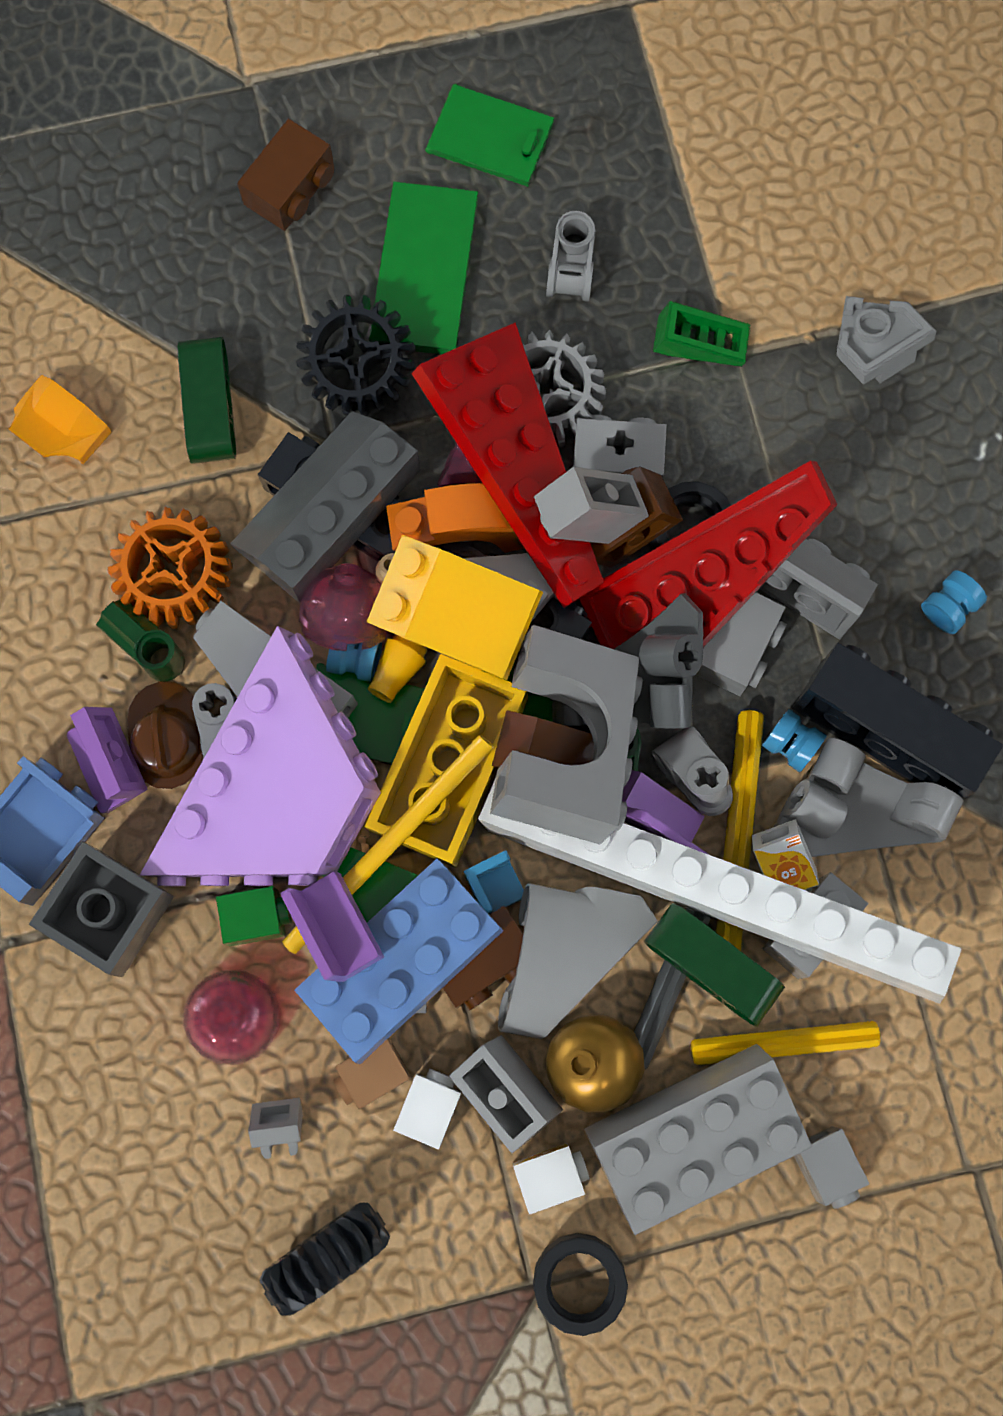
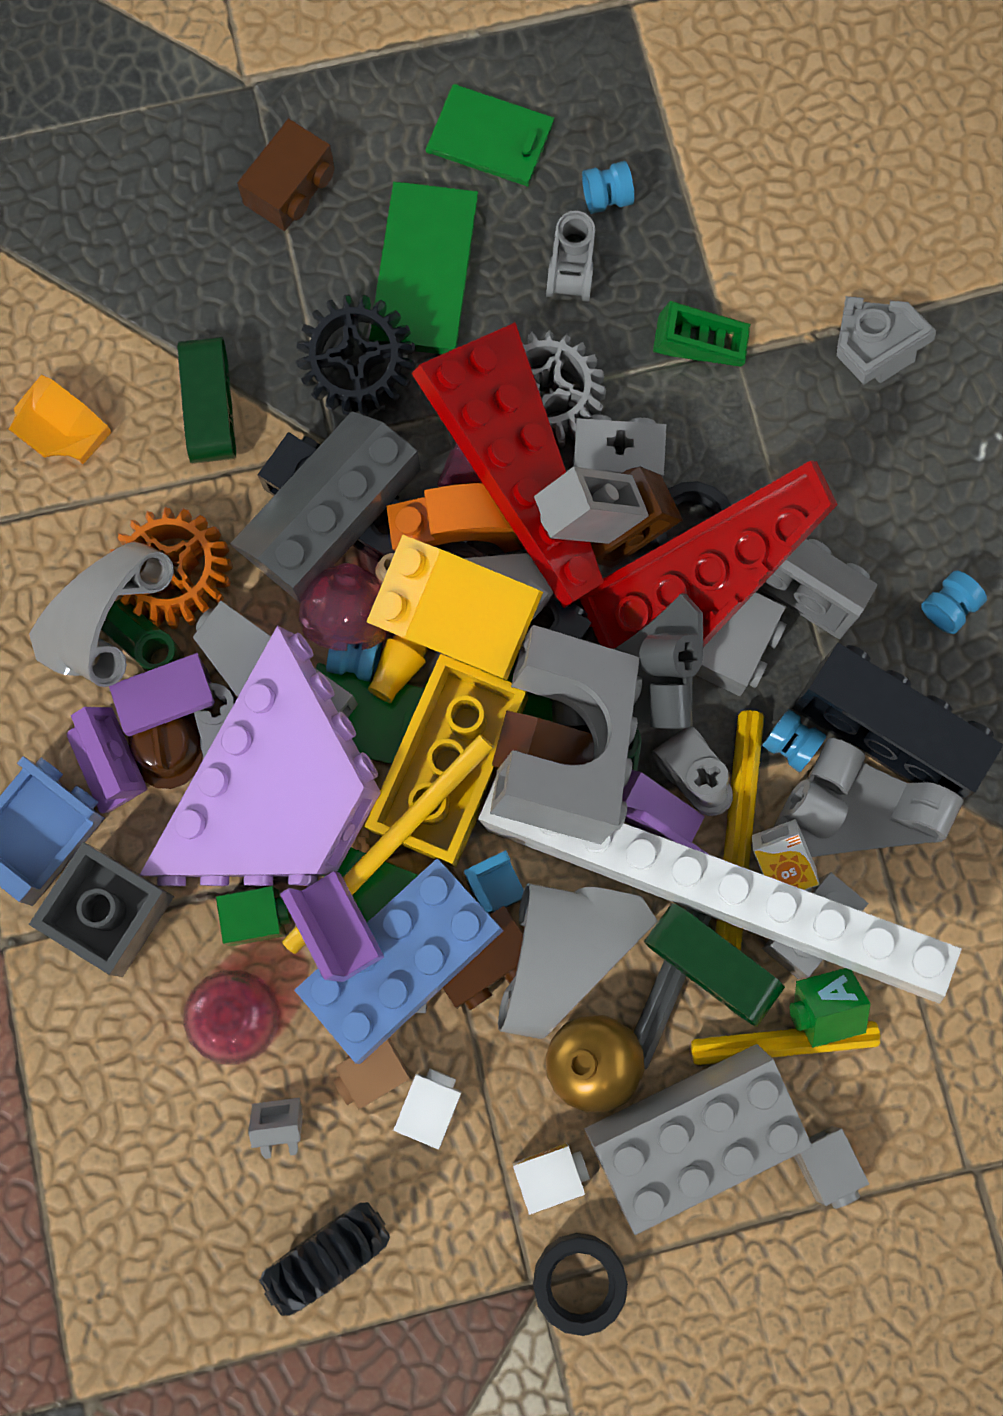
light grey brick [449,1035,563,1154] -> none
none -> light grey panel [29,542,174,687]
none -> medium lavender panel [109,653,214,736]
none -> dark azure wheel [582,161,634,214]
none -> green brick [790,968,871,1048]

